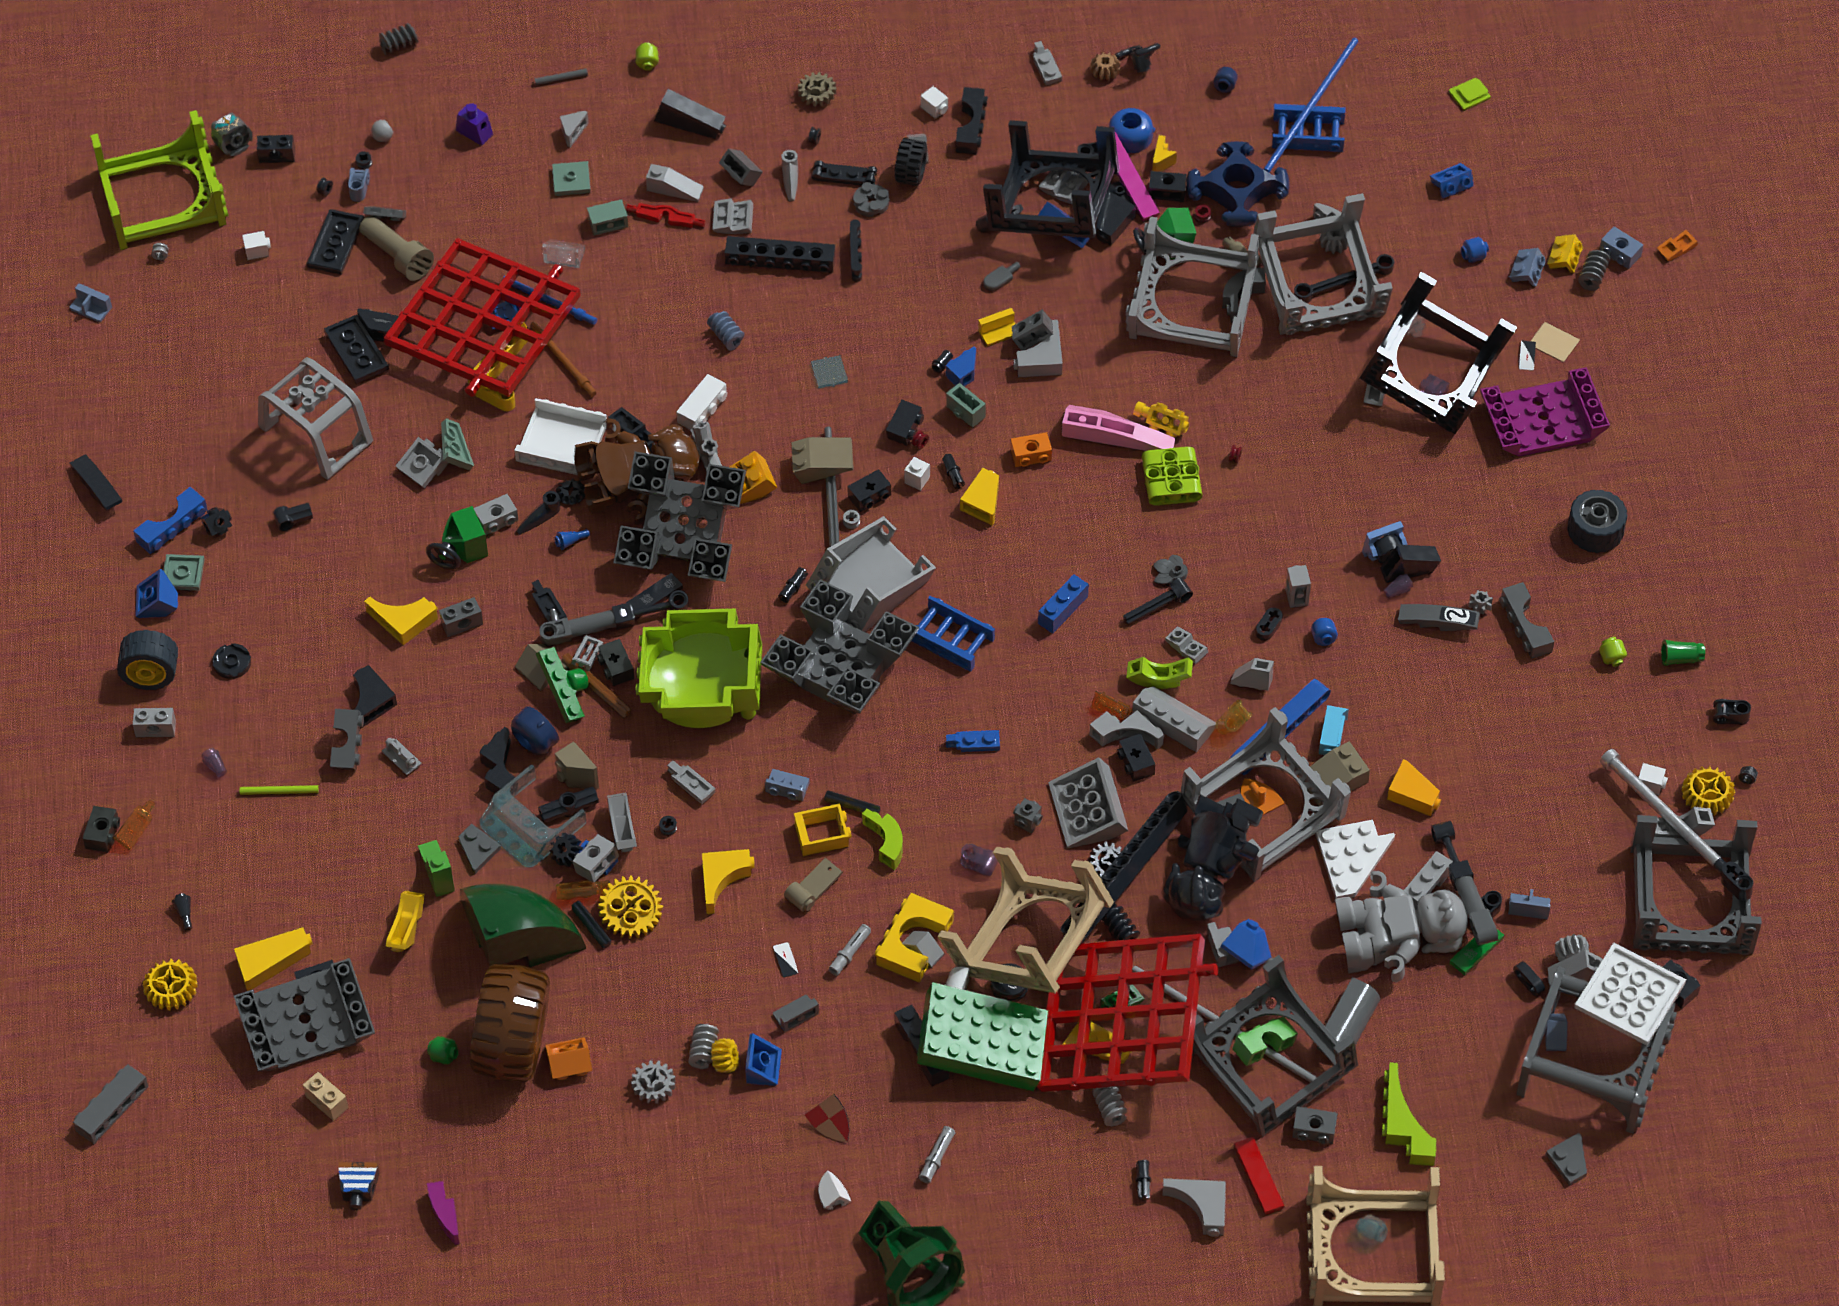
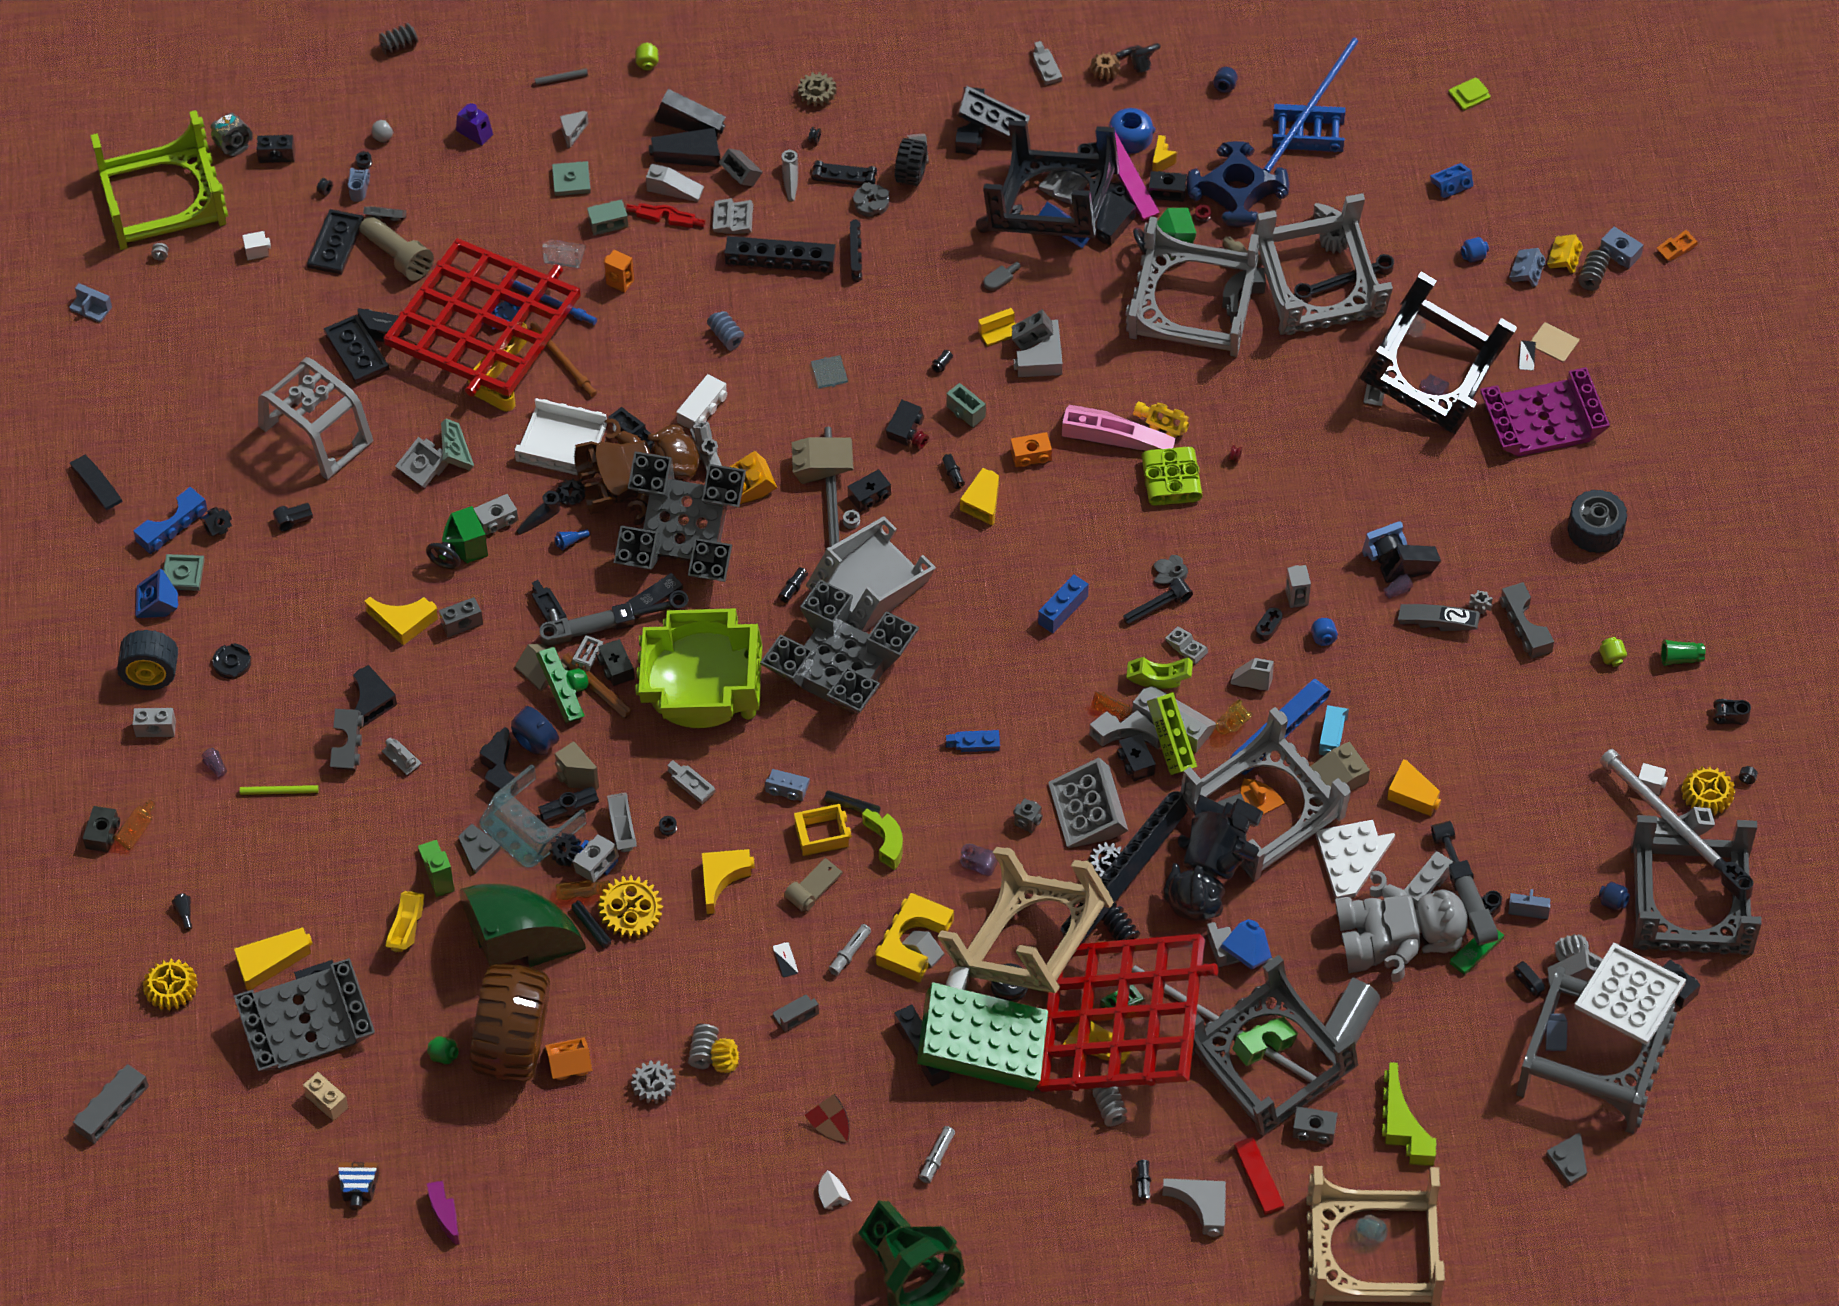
blue slope [746,1033,782,1086] -> none
white brick [904,457,930,491] -> none
blue fence [911,596,995,672] -> none
white brick [921,86,948,119] -> none
blue slope [946,346,976,387] -> none
none -> orange brick [604,250,634,293]
none -> black slope [648,128,721,167]
none -> plate [956,86,1030,141]
none -> lime brick [1147,693,1197,775]
none -> dark blue head [1599,882,1630,911]

